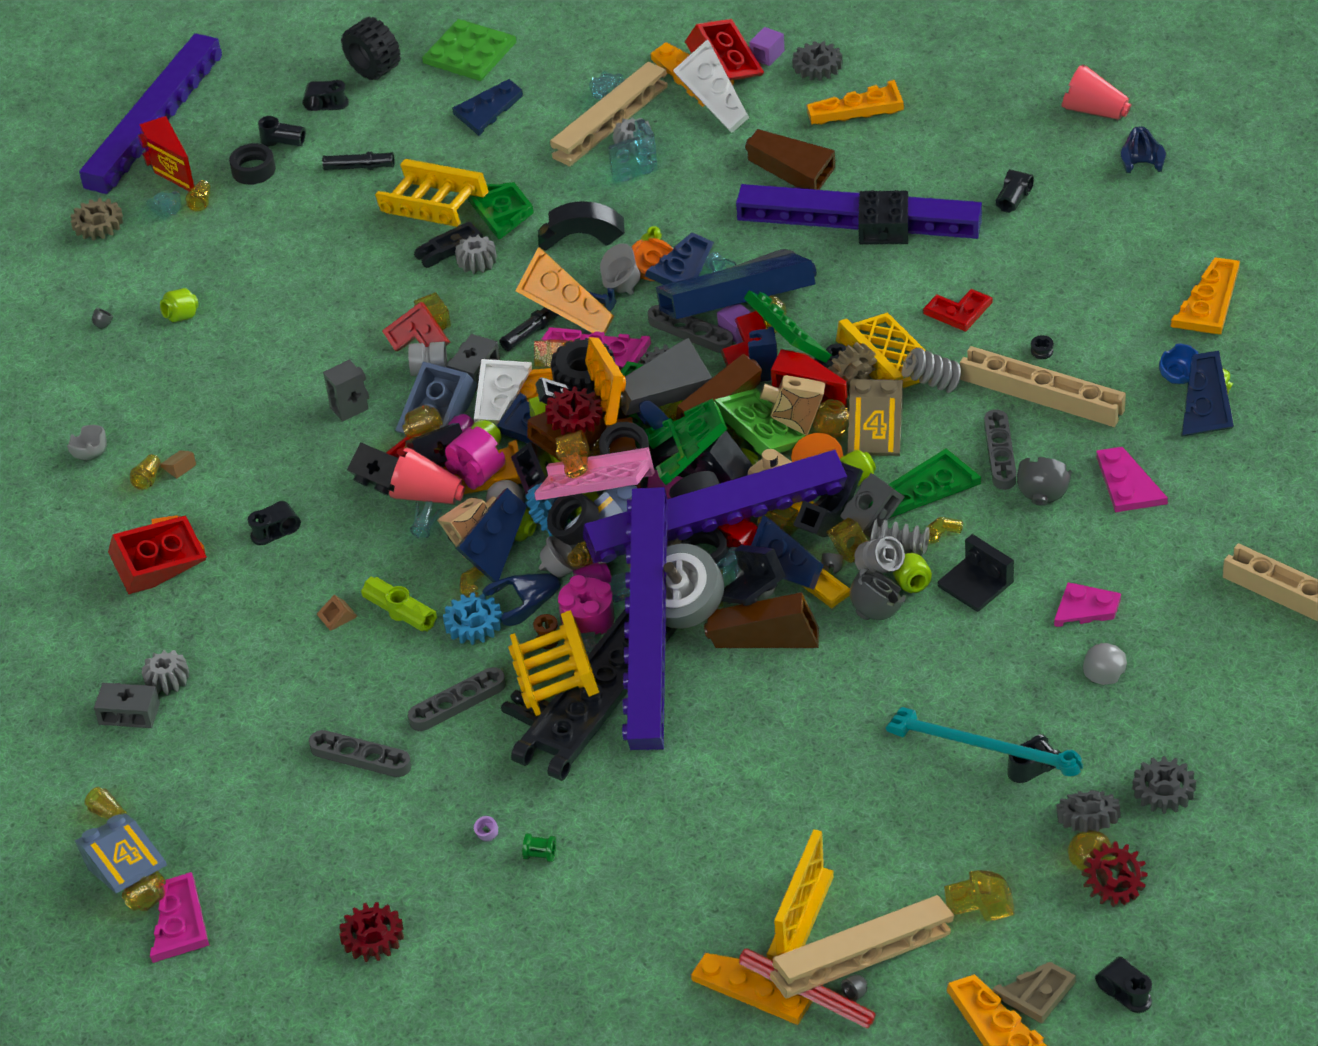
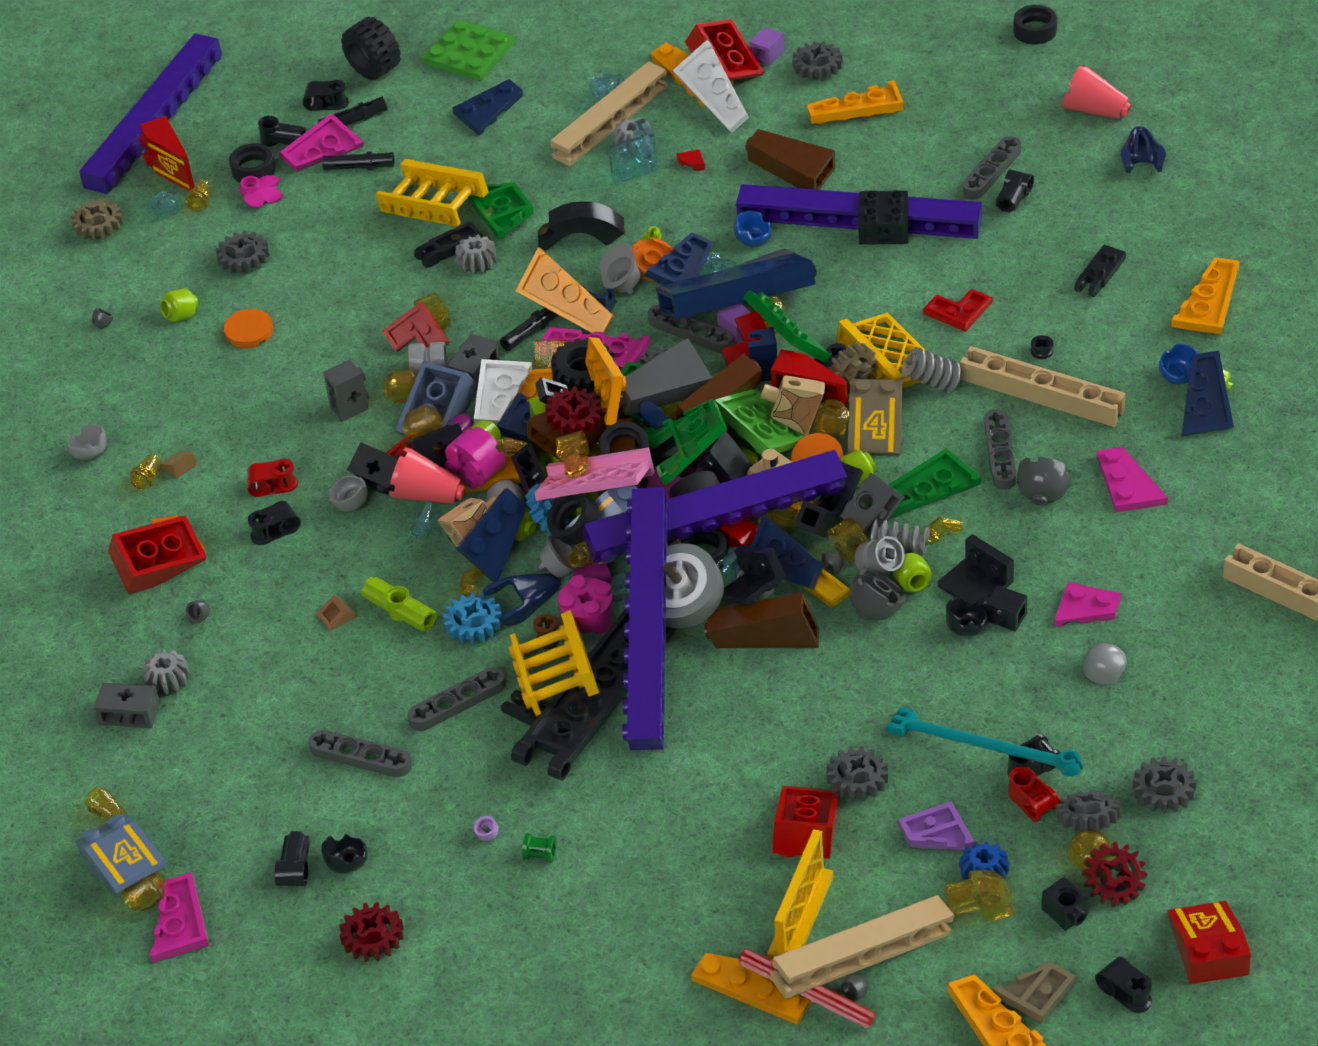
none -> dark grey hinge [186,600,210,623]
none -> dark grey gear [216,231,269,274]
none -> orange tile [224,309,273,349]
none -> dark pink plate [239,175,283,208]
none -> red piece [247,459,298,497]
none -> black piece [274,831,310,886]
none -> dark pink wing [280,113,364,172]
none -> black pin [317,96,387,125]
none -> black hair [321,834,368,874]
none -> light grey hair [328,476,368,512]
none -> clear yellow head [382,369,417,403]
none -> clear yellow cone [495,436,528,462]
none -> red tile [676,149,705,171]
none -> blue hair [734,211,771,247]
none -> red slope [772,785,839,859]
none -> dark grey gear [826,746,888,801]
none -> medium lavender wing [898,801,974,850]
none -> black hair [946,597,988,636]
none -> blue gear [959,840,1010,890]
none -> dark grey beam [963,136,1021,199]
none -> black brick [983,585,1027,632]
none -> red piece [1008,767,1060,822]
none -> black tyre [1013,4,1057,45]
none -> black brick [1041,877,1088,931]
none -> black hinge [1074,245,1126,297]
none -> red slope [1167,901,1251,984]

